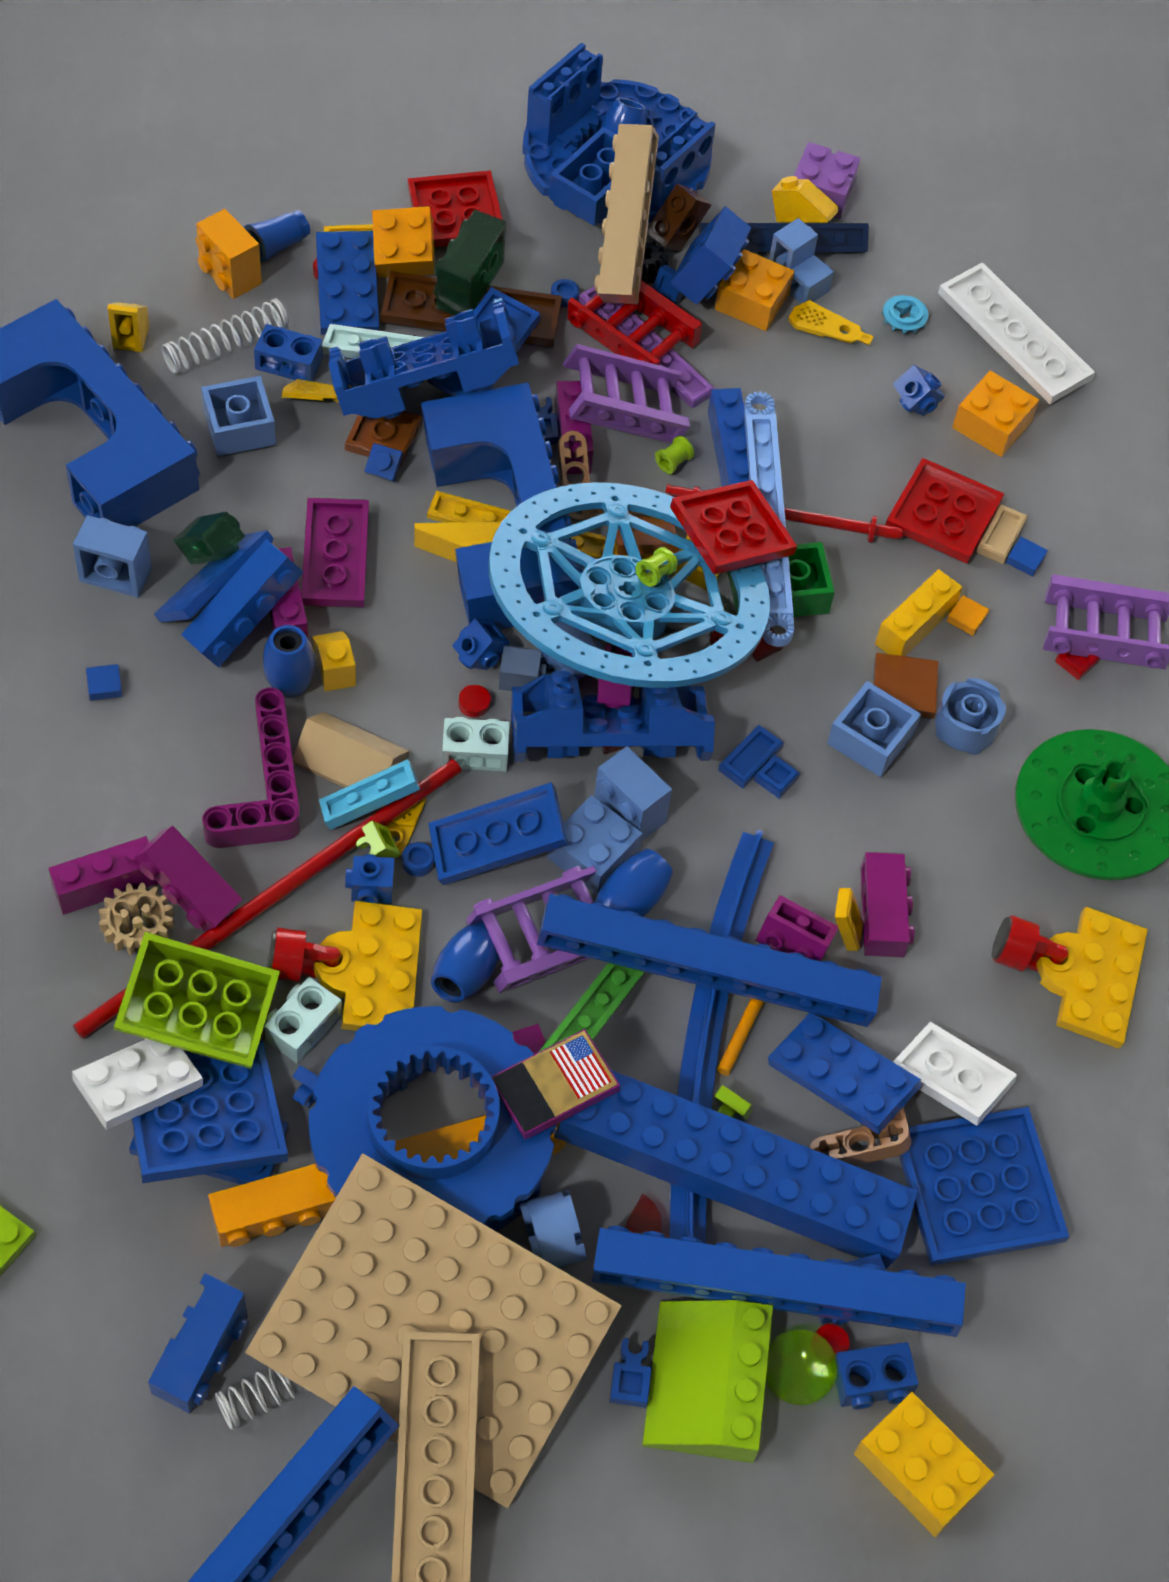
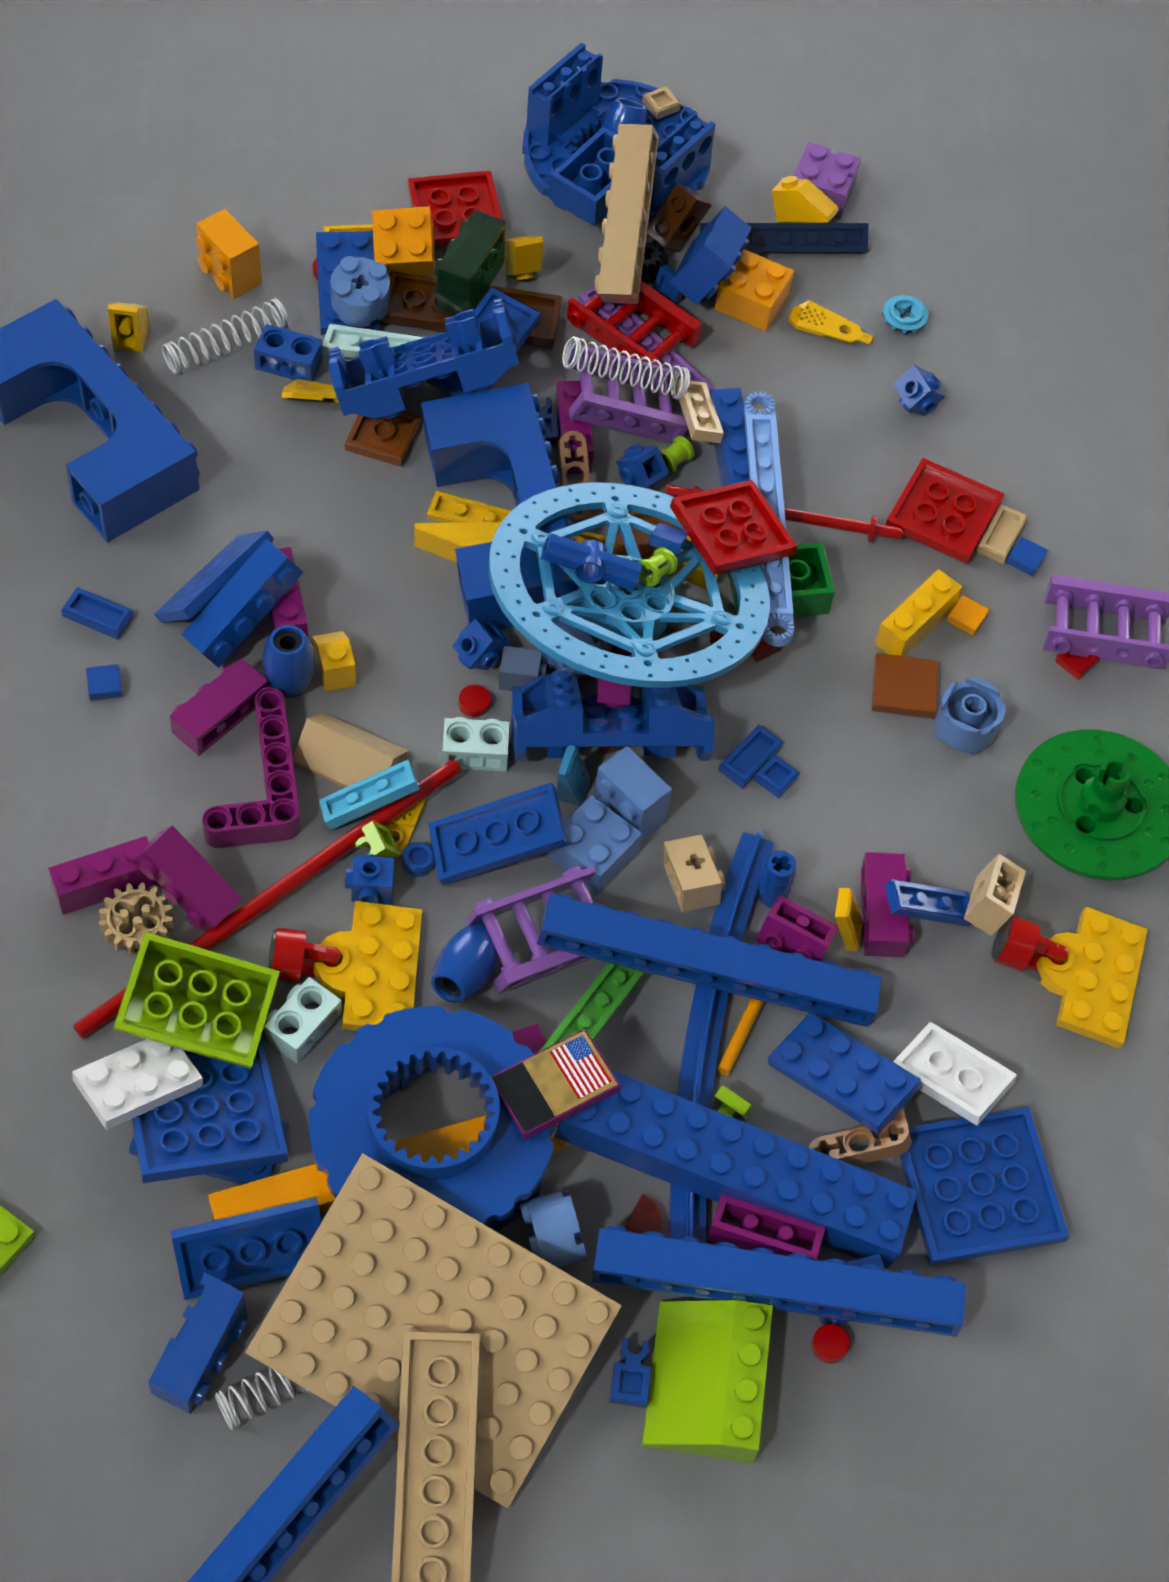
medium blue brick [73,515,152,598] -> none
clear green brick [173,511,245,564] -> none
medium blue brick [201,376,276,456] -> none
blue plant [244,210,310,263] -> none
blue tile [292,1065,319,1108] -> none
magenta plate [301,497,369,608] -> none
blue plate [364,443,404,482] -> none
blue tile [551,279,580,308] -> none
blue piece [594,849,673,917] -> none
clear neon green dish [766,1330,838,1405] -> none
medium blue brick [769,218,834,304] -> none
medium blue brick [827,681,921,777] -> none
blue brick [831,1342,919,1410] -> none
yellow brick [854,1392,995,1538] -> none
white plate [938,262,1095,404] -> none
light orange brick [952,370,1040,457] -> none
none -> blue tile [61,587,134,640]
none -> magenta brick [170,658,269,756]
none -> blue plate [170,1197,321,1300]
none -> medium blue brick [330,256,390,327]
none -> yellow slope [501,235,543,280]
none -> blue piece [541,533,642,590]
none -> dark azure slope [557,745,590,806]
none -> white piece [562,336,690,400]
none -> blue brick [616,444,669,489]
none -> tan tile [642,86,681,120]
none -> blue tile [648,522,688,554]
none -> tan brick [663,834,725,912]
none -> tan plate [676,379,724,443]
none -> magenta brick [706,1194,825,1260]
none -> blue axle [758,850,796,908]
none -> blue tile [885,879,972,927]
none -> tan brick [964,854,1026,936]

